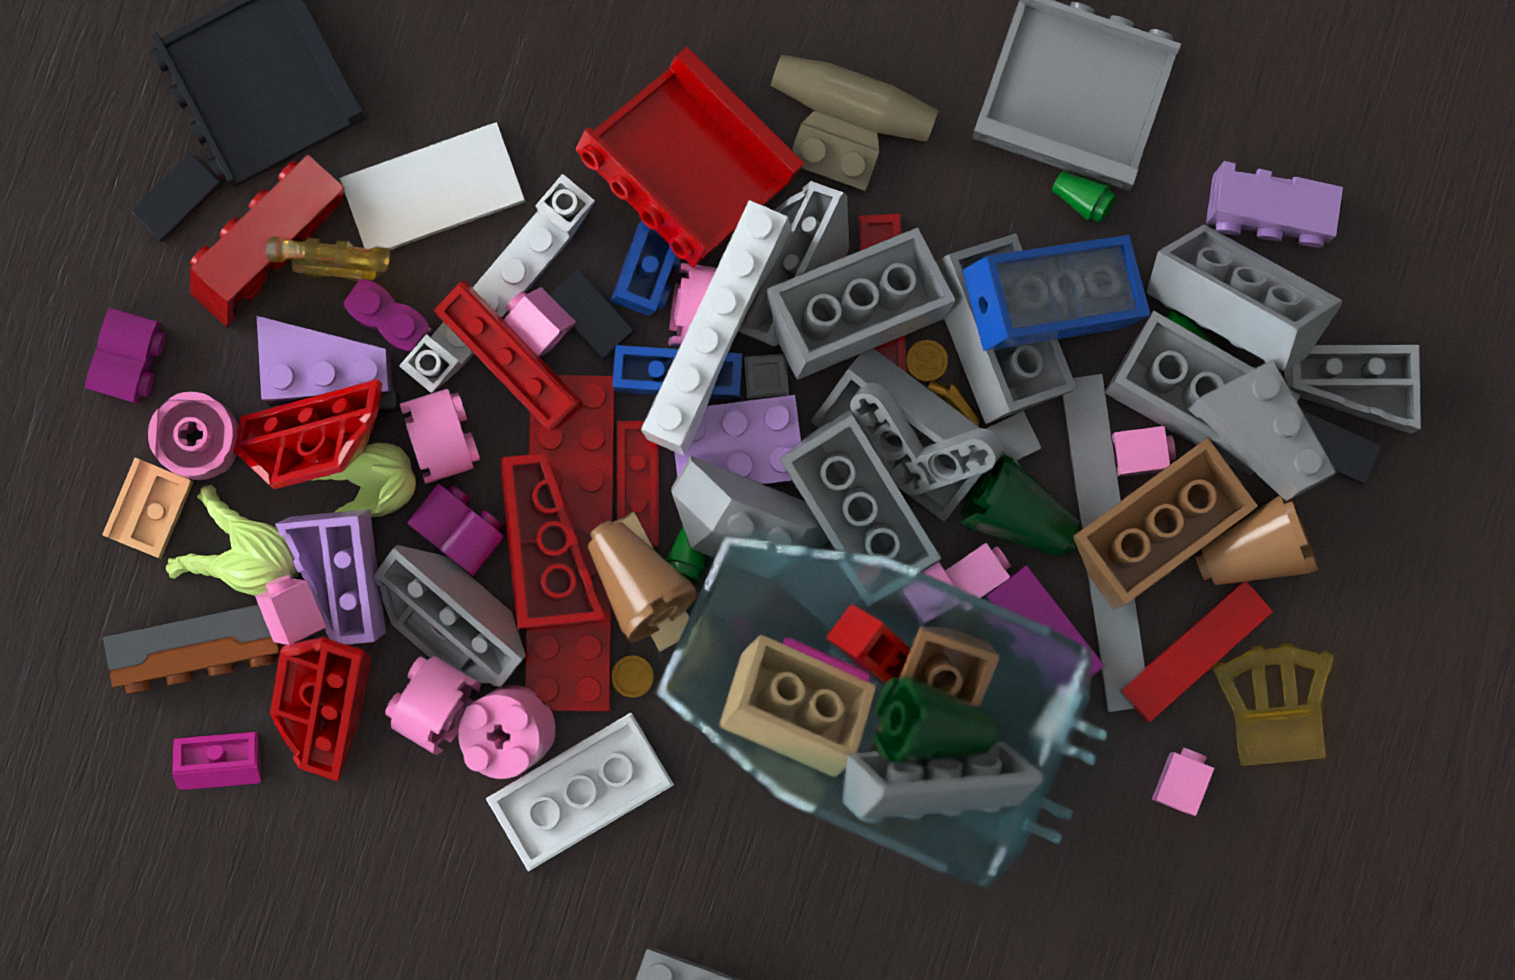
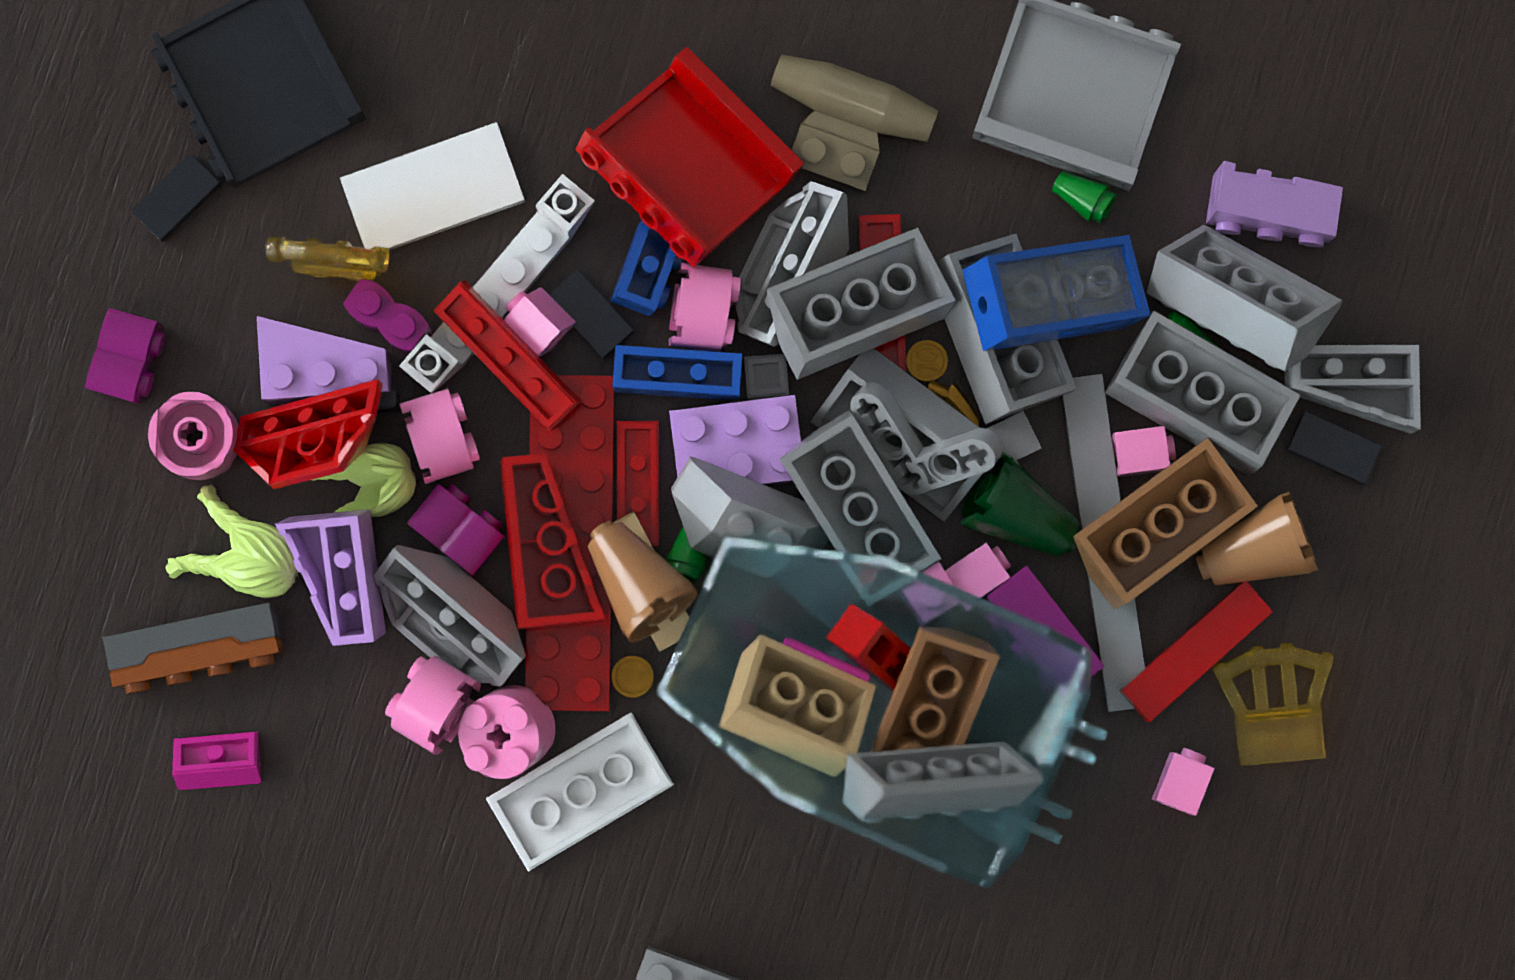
light nougat plate [102,458,193,559] -> none
red wedge [190,154,344,327] -> none
bright pink brick [255,575,326,645] -> none
red wedge [270,637,372,782] -> none
white arch [641,200,791,456] -> none
dark green cone [874,676,1000,763] -> none
light grey wedge [1188,360,1336,502] -> none

